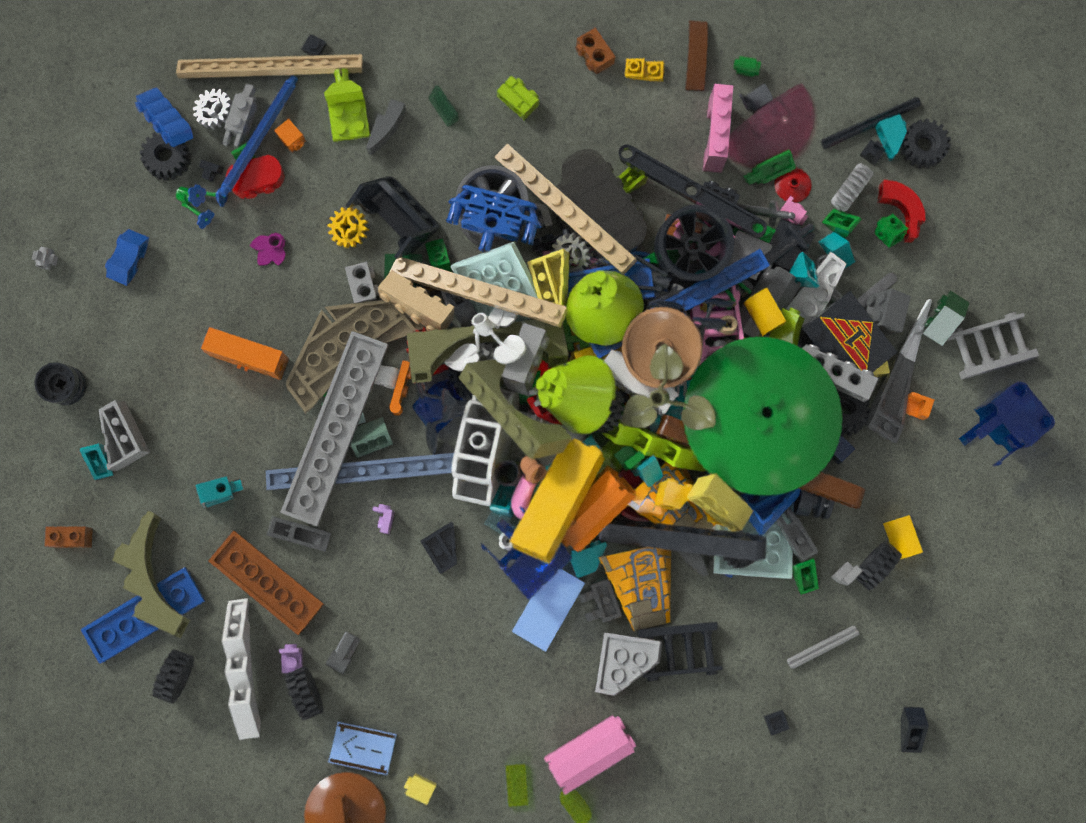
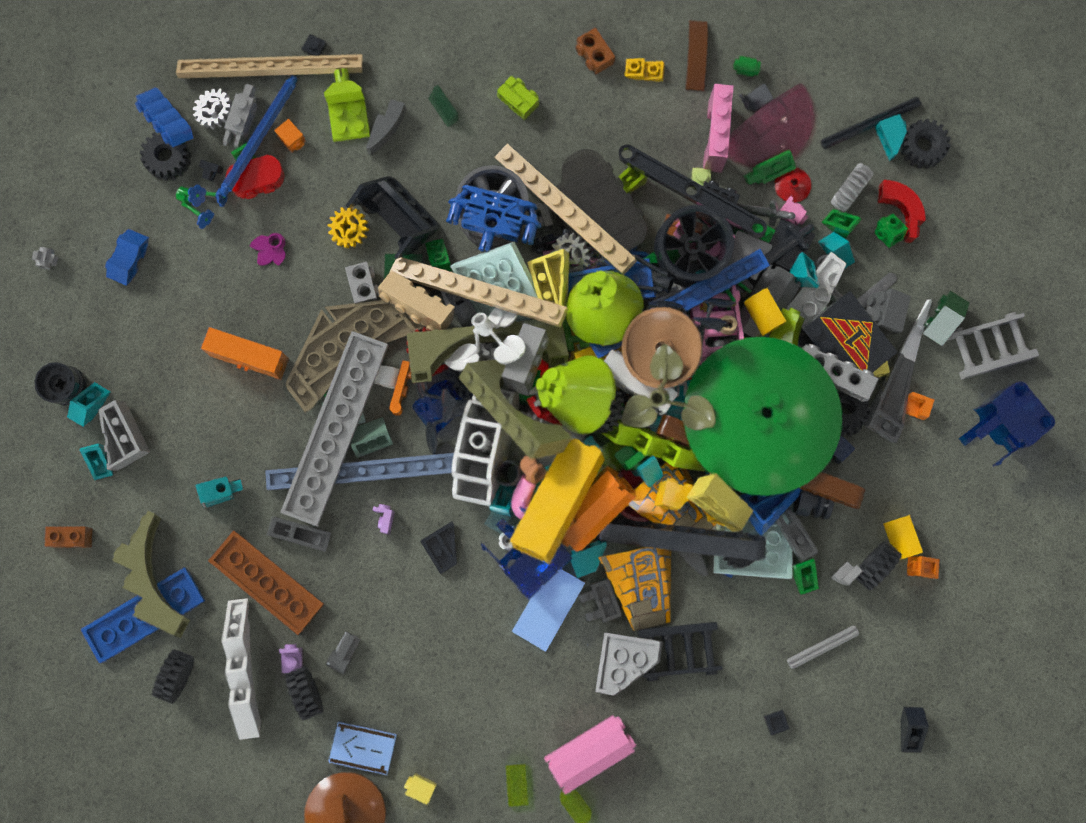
black tile [859,139,886,166] -> none
none -> teal slope [67,382,111,427]
none -> yellowish green plate [691,168,711,188]
none -> orange bracket [907,556,940,579]

